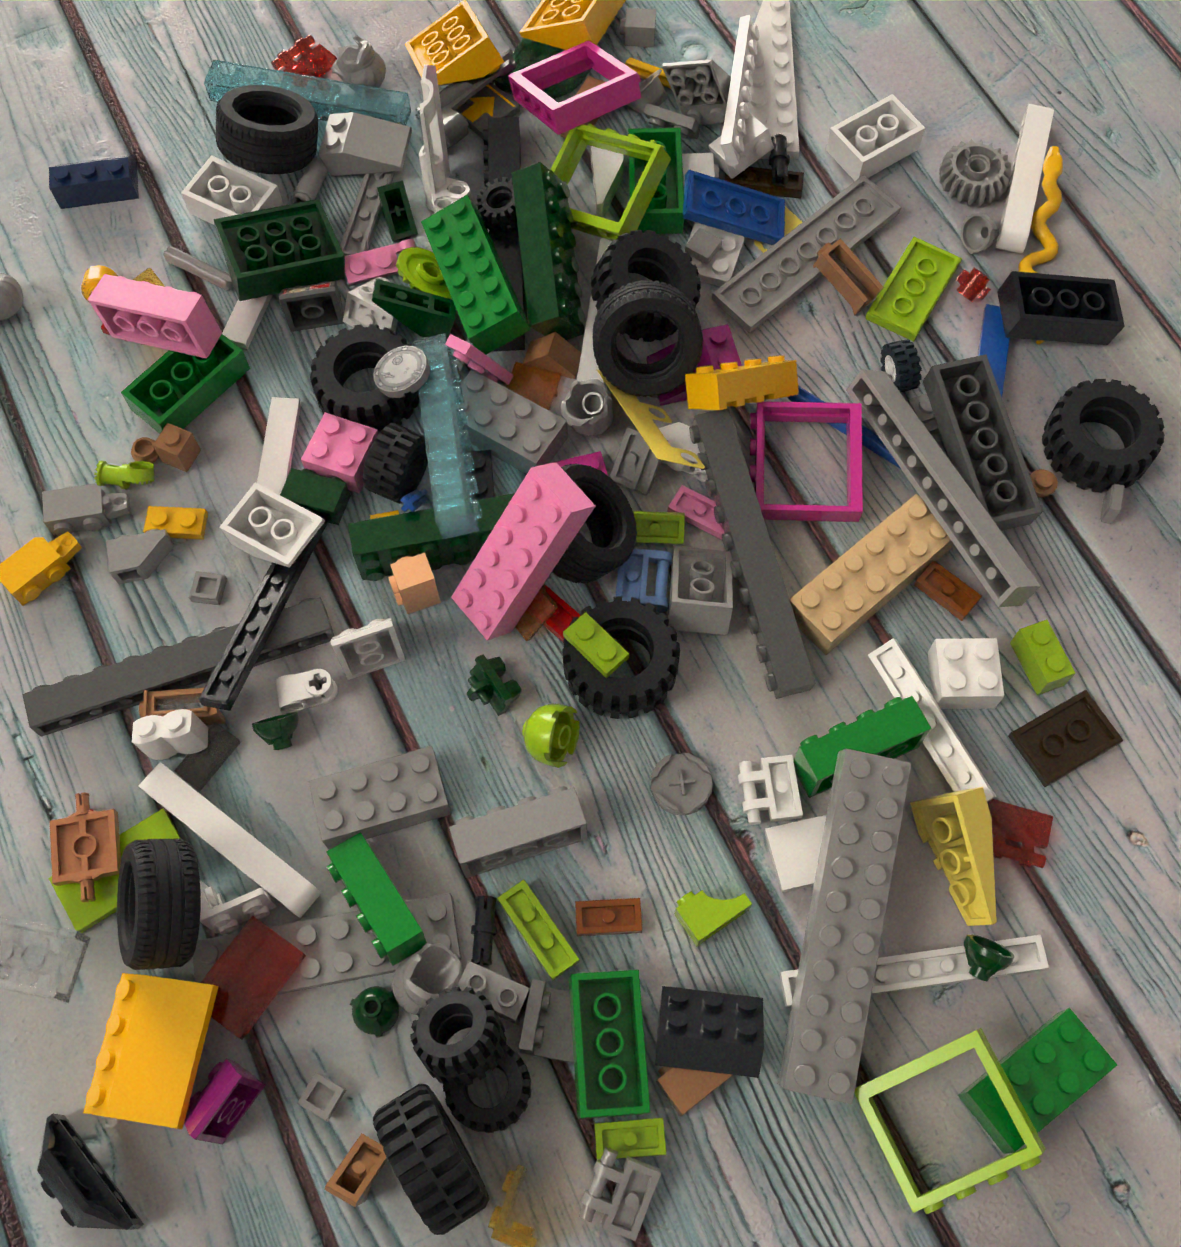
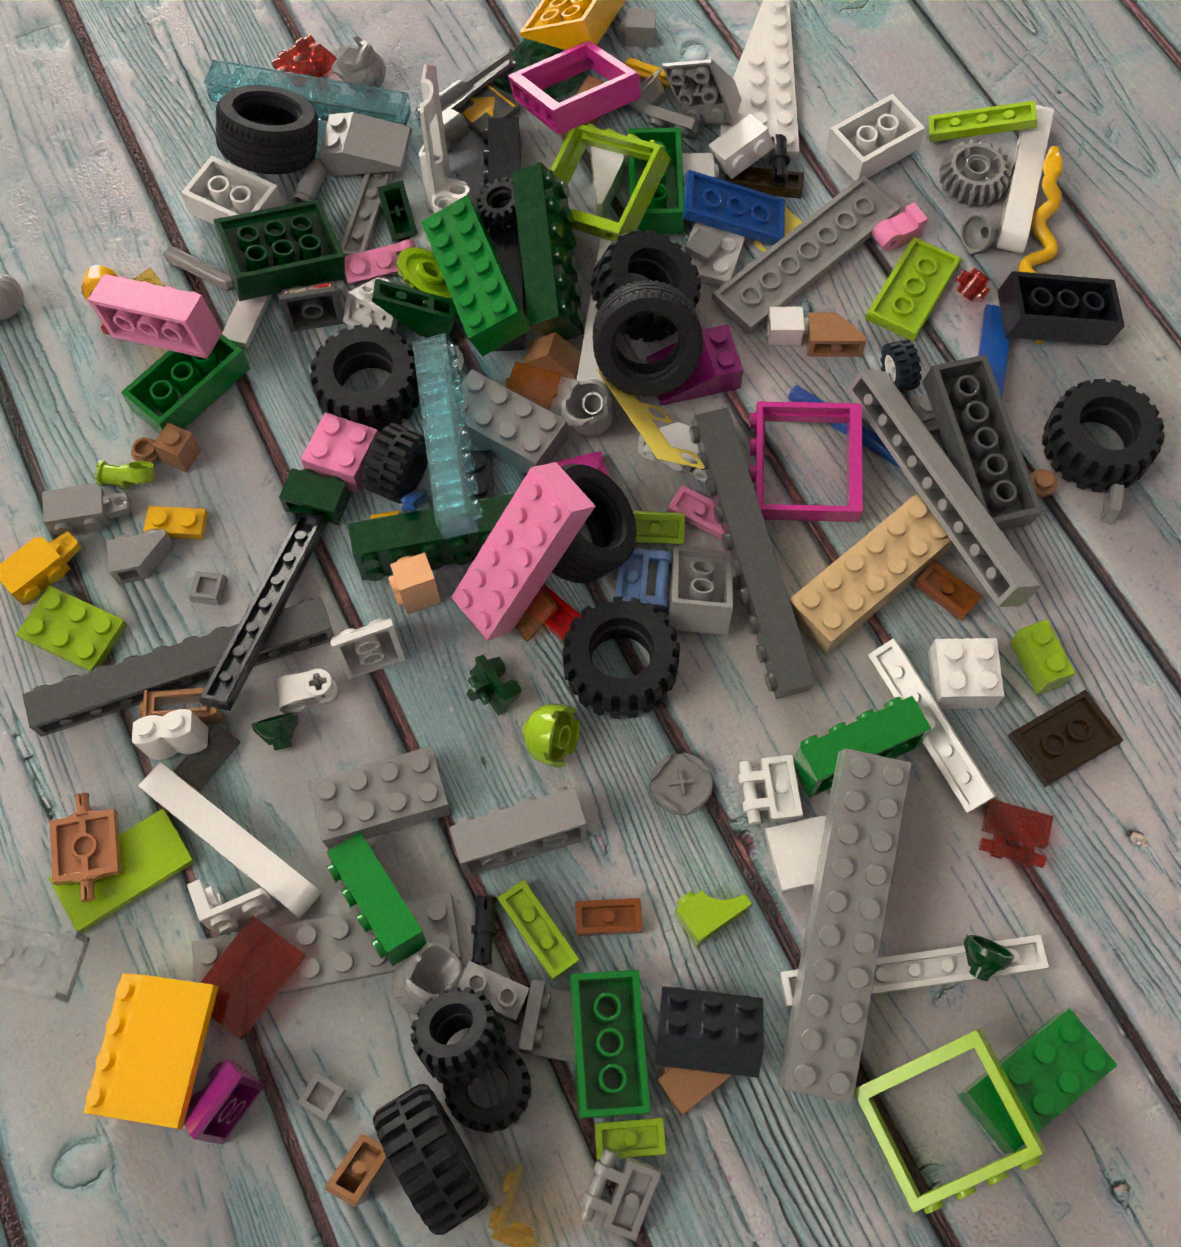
black wedge [37,1113,144,1230] -> none
dark blue slope [49,154,139,209] -> none
black tyre [117,838,201,970] -> none
white slope [219,482,325,568] -> none
white tile [257,397,301,495] -> none
dark green piece [350,986,399,1038] -> none
tile [374,346,430,398] -> none
yellow slope [405,0,504,85] -> none
bright pink plate [445,334,514,385] -> none
lime plate [563,612,629,678] -> none
light grey plate [610,425,668,495] -> none
yellow wedge [685,355,799,410] -> none
white plate [721,15,759,166] -> none
medium nougat window [813,238,884,316] -> none
light yellow wedge [910,787,997,926] -> none
none -> lime plate [15,585,128,672]
none -> white brick [767,307,809,346]
none -> medium nougat slope [806,312,867,357]
none -> bright pink leg [872,203,928,252]
none -> lime plate [929,100,1037,142]

